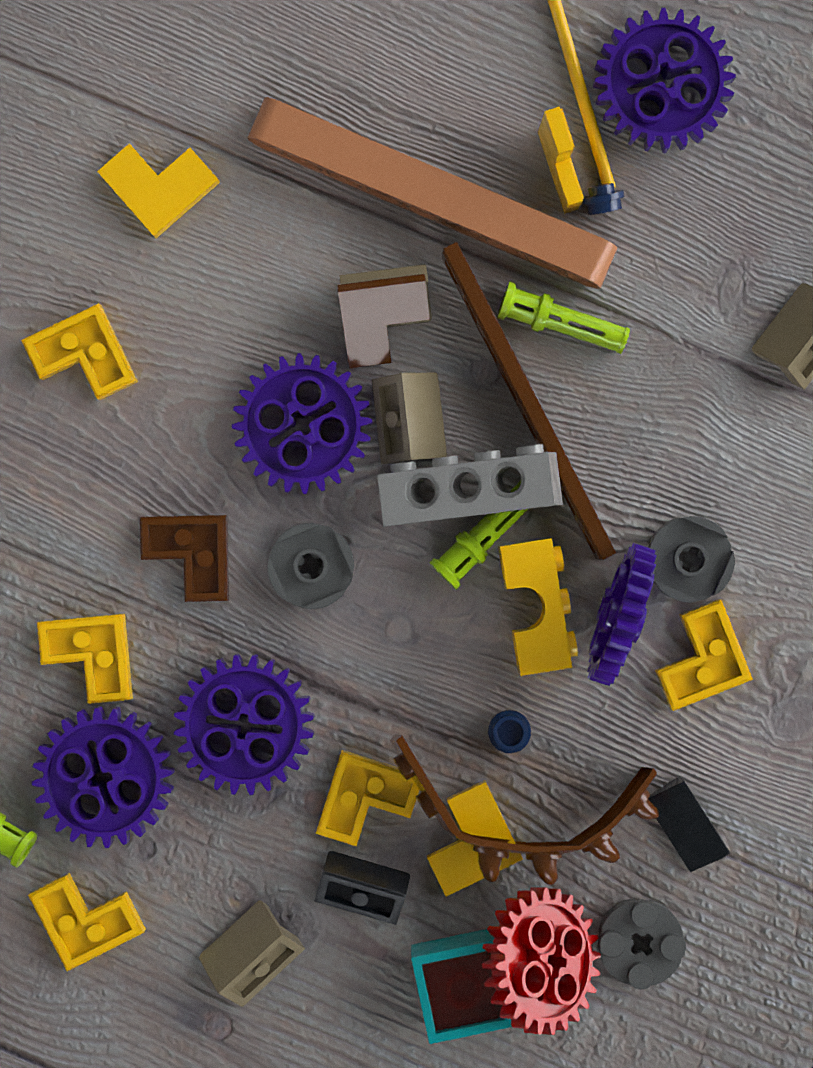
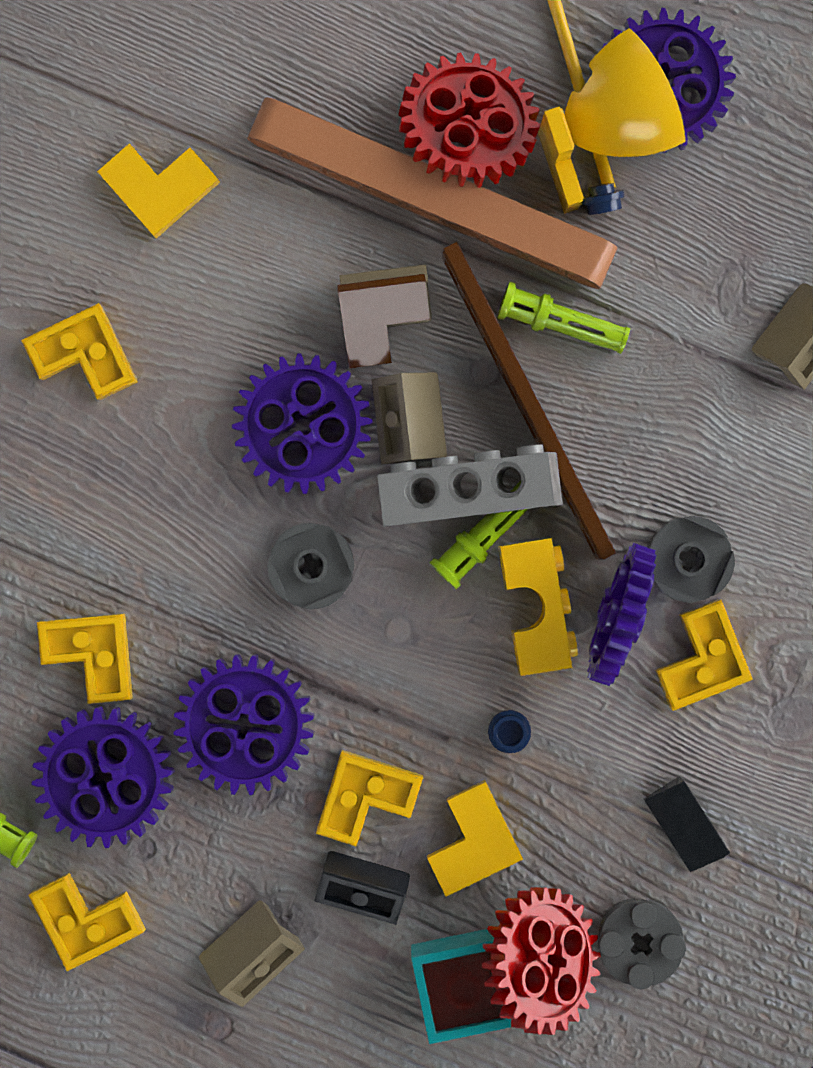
reddish brown tile [140,515,229,602] -> none
reddish brown piece [390,734,659,884] -> none
none -> red gear [398,52,540,188]
none -> yellow brick [564,28,686,157]

